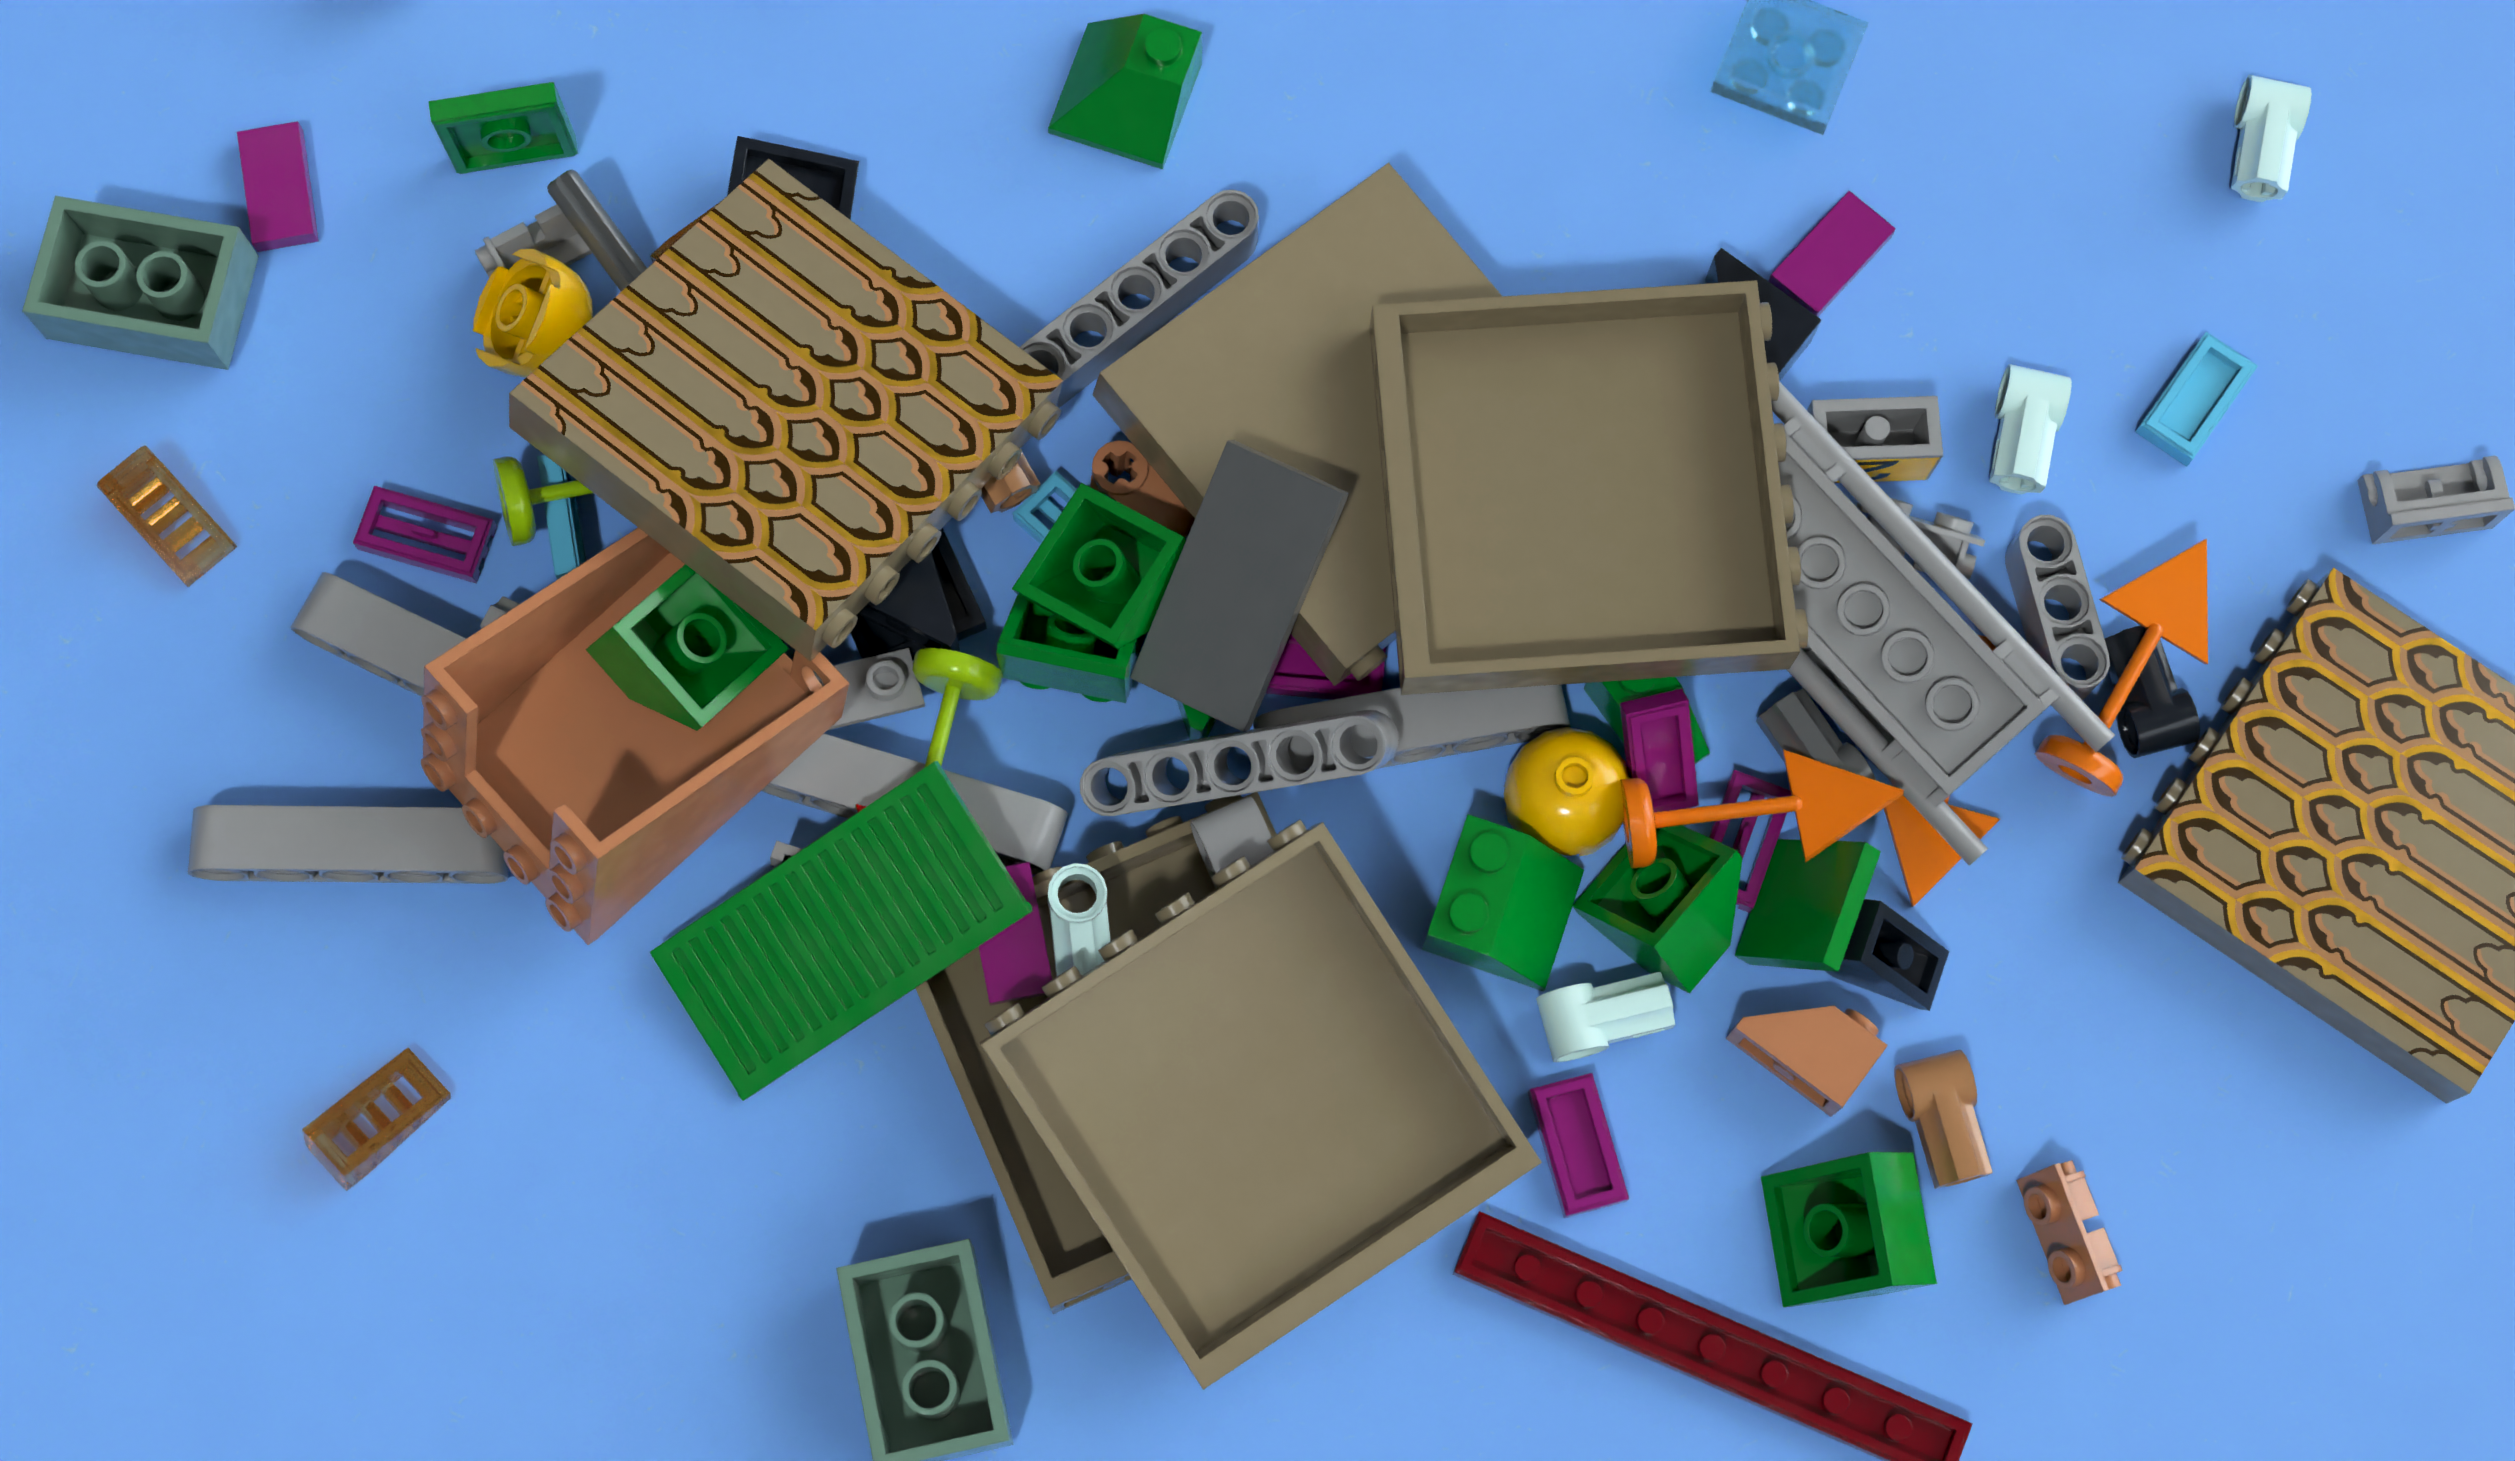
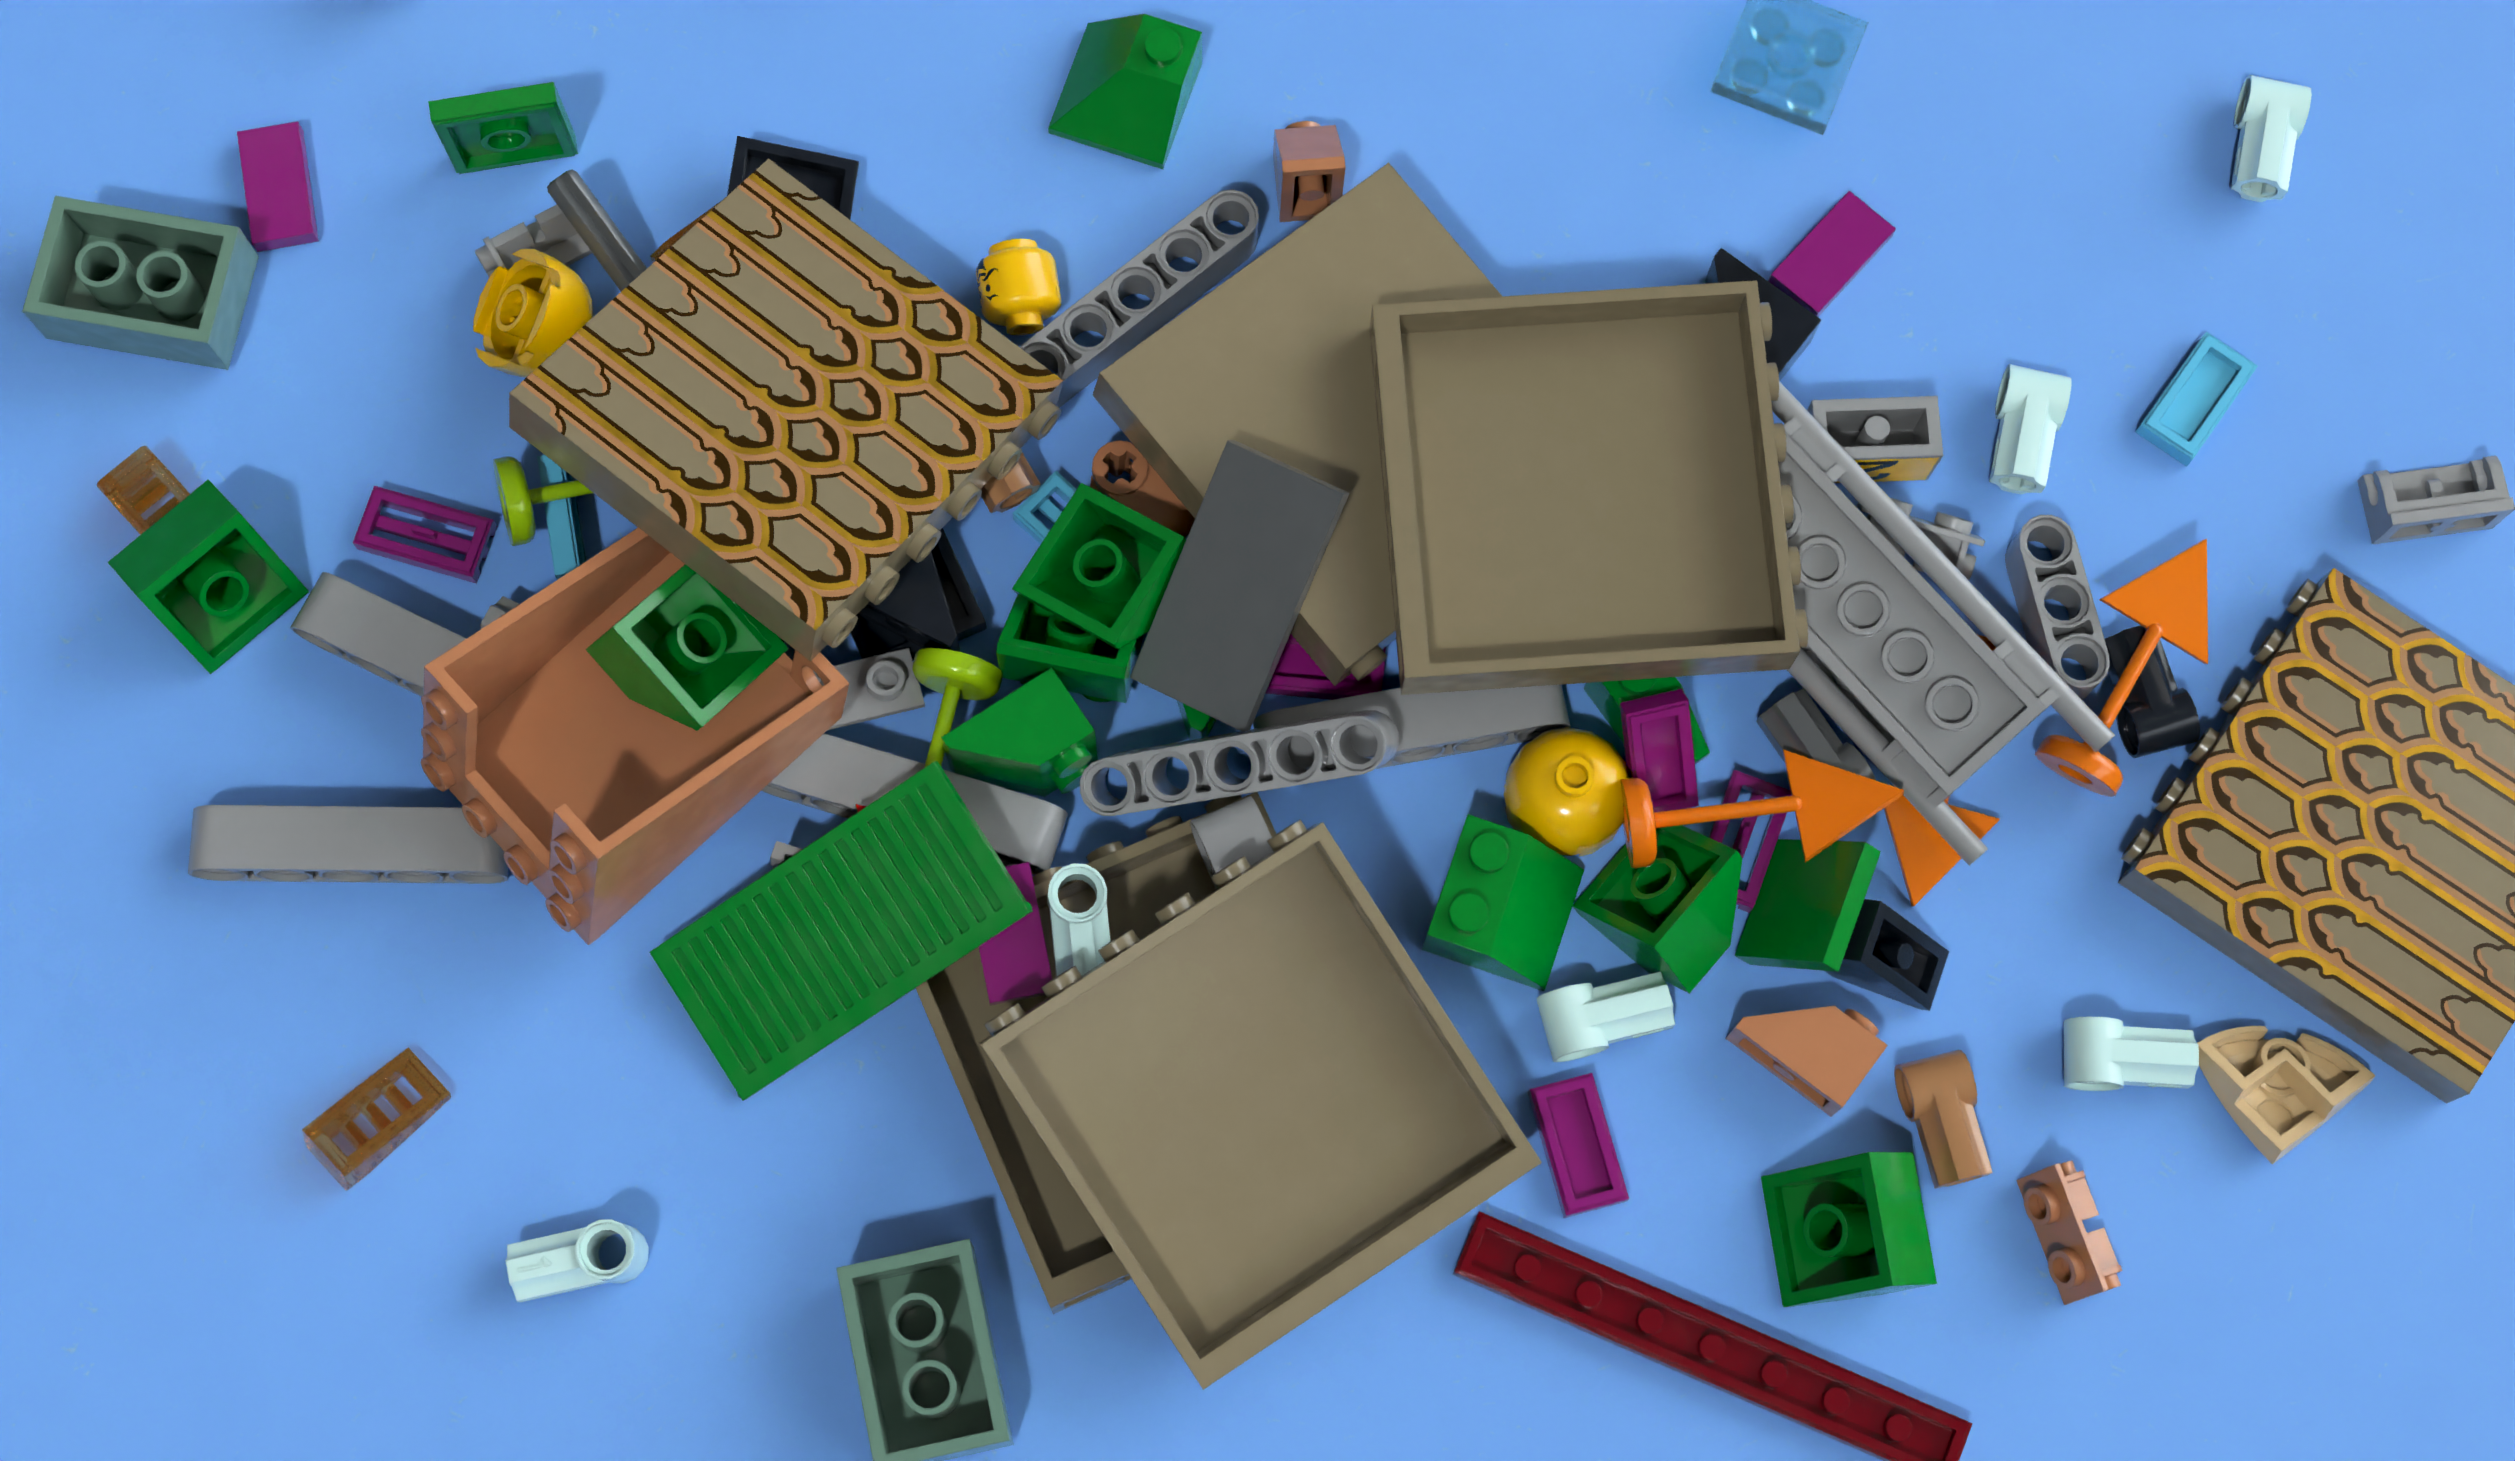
none -> green slope [108,479,309,674]
none -> light aqua piece [505,1219,649,1302]
none -> green slope [941,667,1098,797]
none -> yellow head [976,239,1062,336]
none -> nougat slope [1273,121,1345,222]
none -> light aqua piece [2063,1017,2199,1091]
none -> tan brick [2198,1026,2375,1164]

